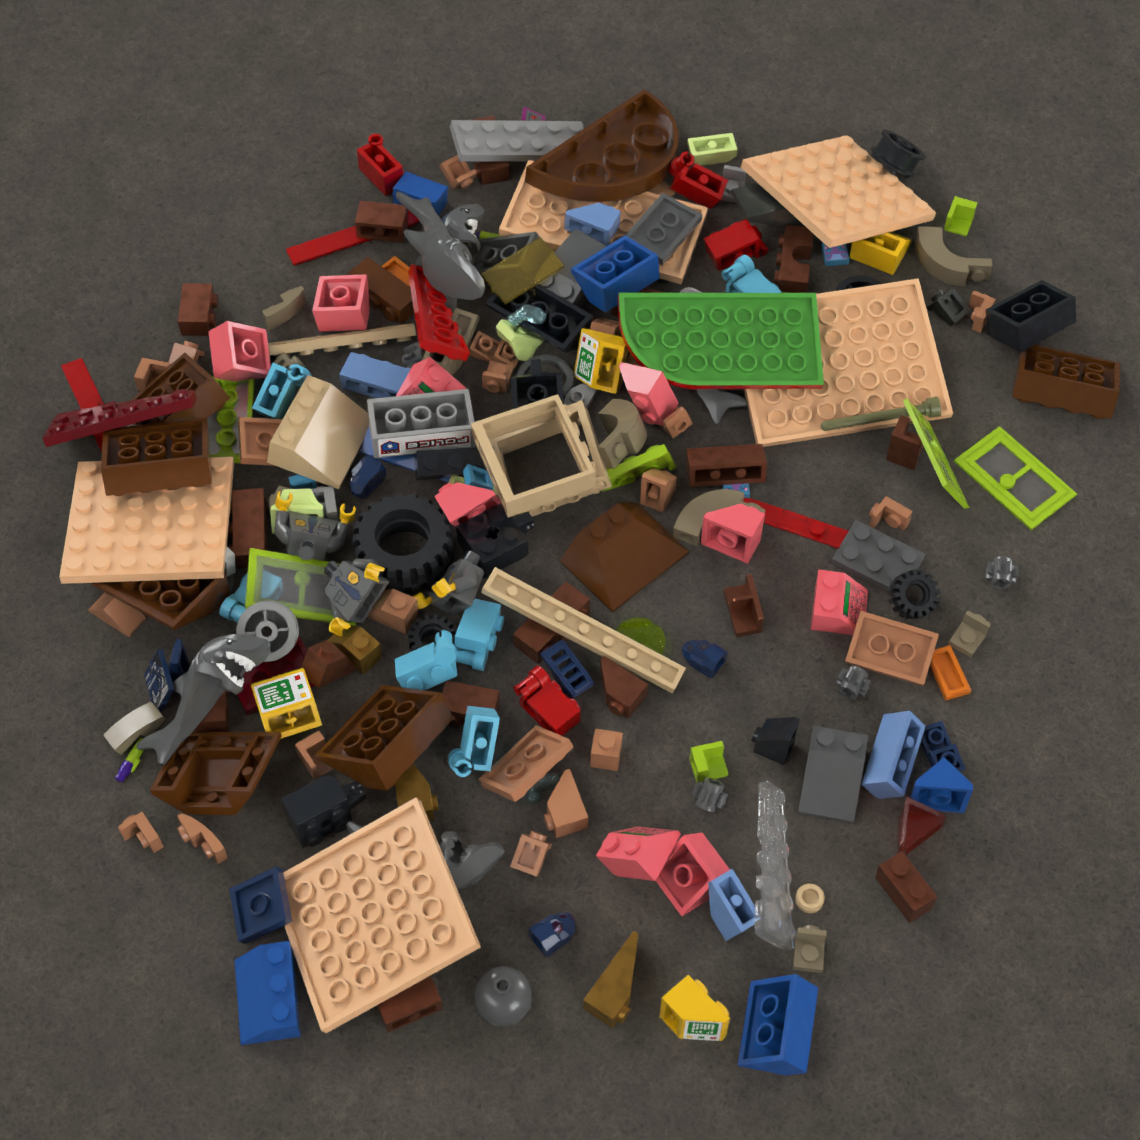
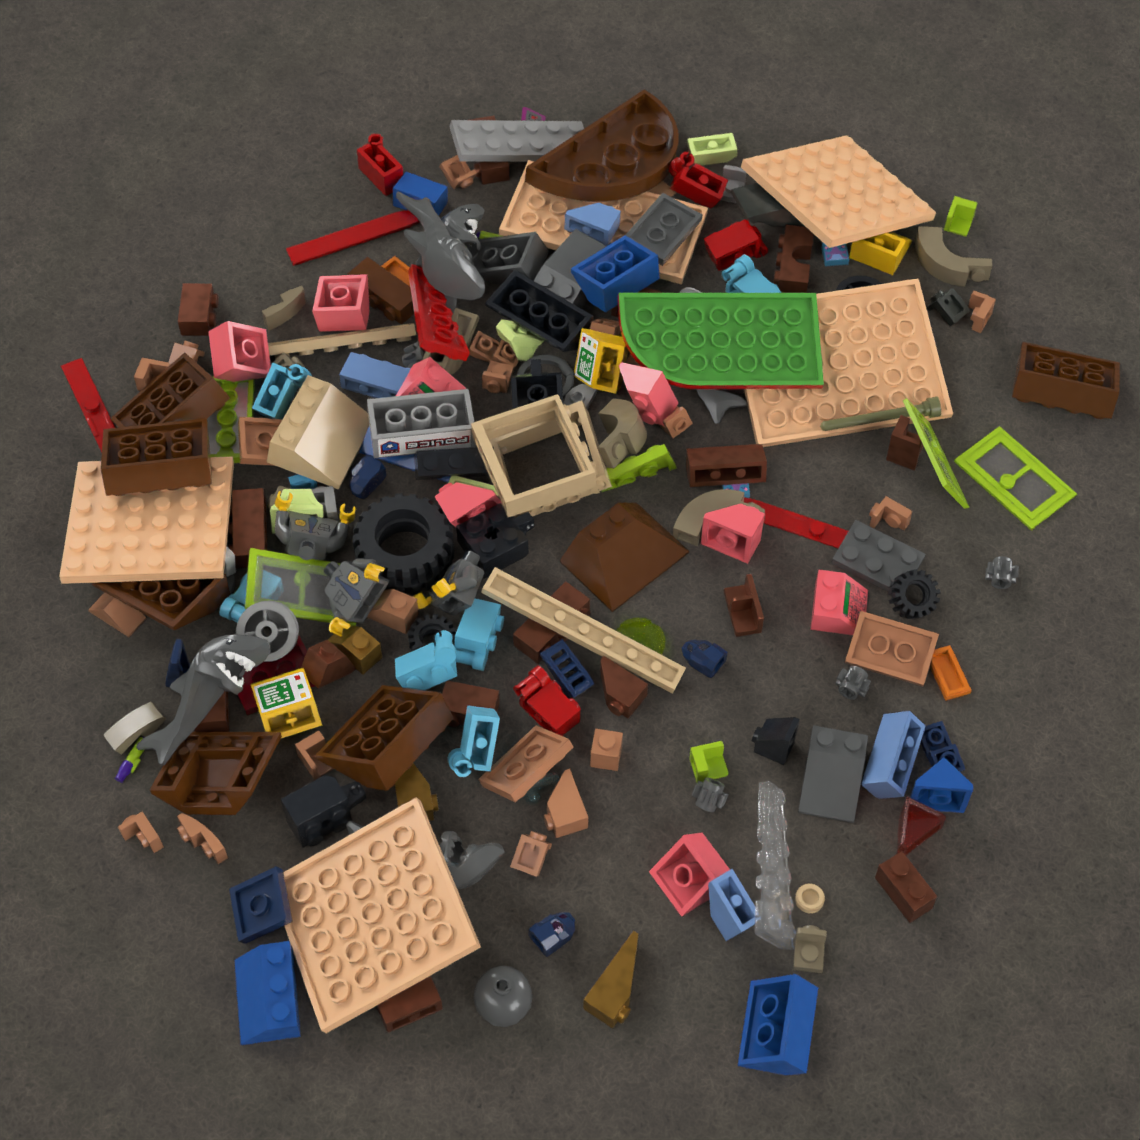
dark red wing [43,389,197,447] -> none
piece [144,649,174,711] -> none
copper brick [355,201,409,243] -> none
dark azure plate [463,464,494,490] -> none
clear yellow piece [482,237,564,304] -> none
clear light blue arm [507,305,546,327] -> none
coral slope [596,827,681,881] -> none
nougat slope [640,468,677,513] -> none
yellow slope [659,975,730,1041] -> none
black wheel [870,129,926,178] -> none
dark tan bracket [948,611,991,658] -> none
black brick [986,280,1077,352] -> none

